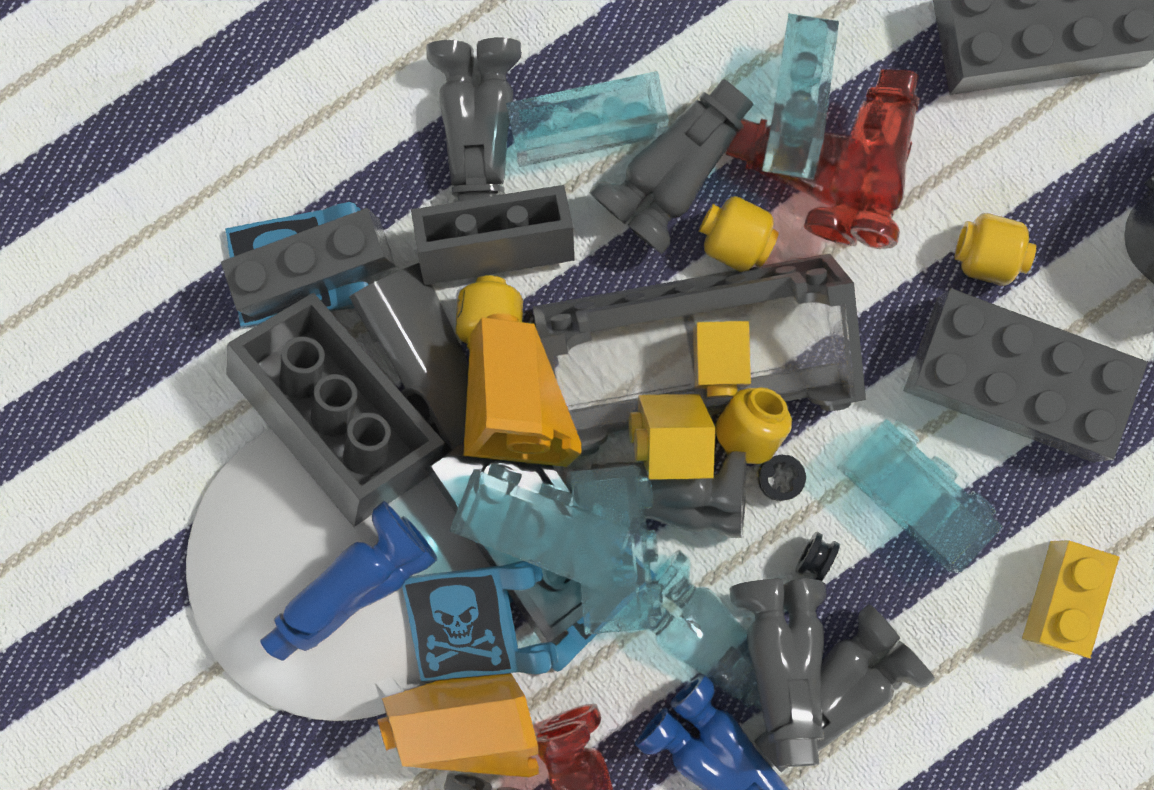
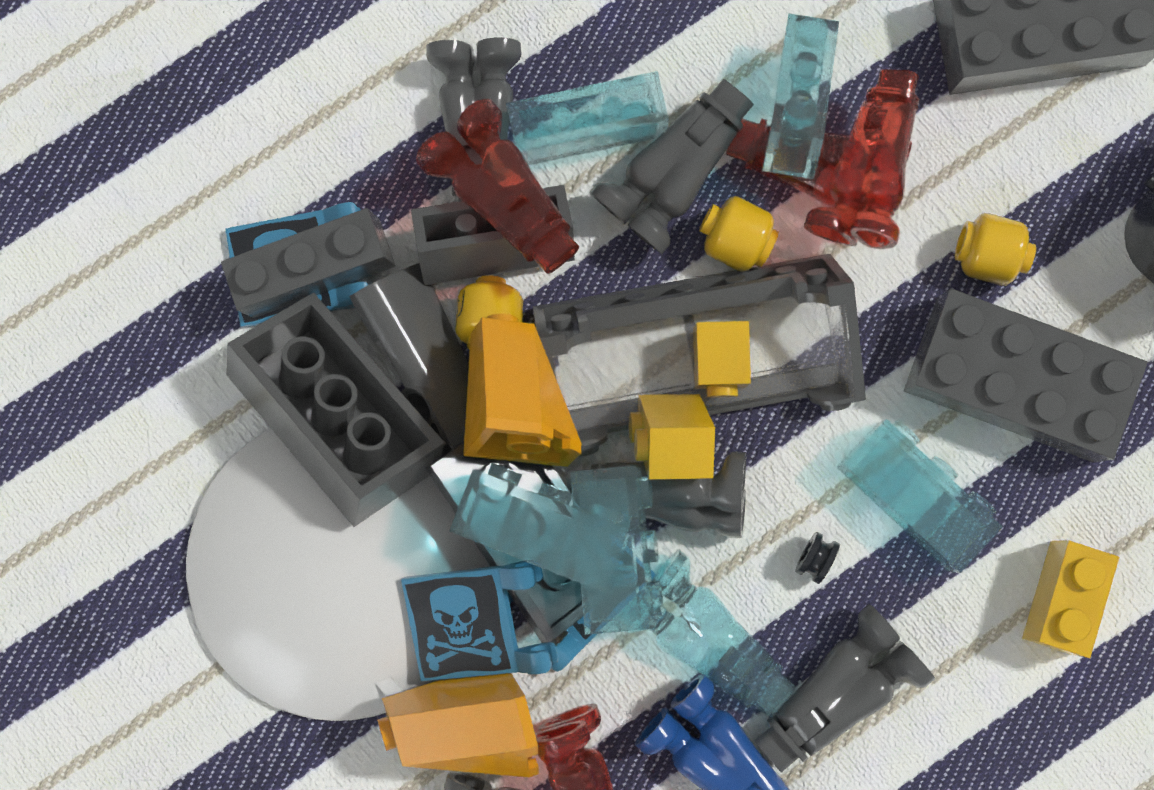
blue piece [260,501,437,661] -> none
yellow head [715,387,792,464] -> none
dark grey piece [729,578,827,767] -> none
black bush [757,454,806,501] -> none
none -> clear red piece [416,99,579,274]

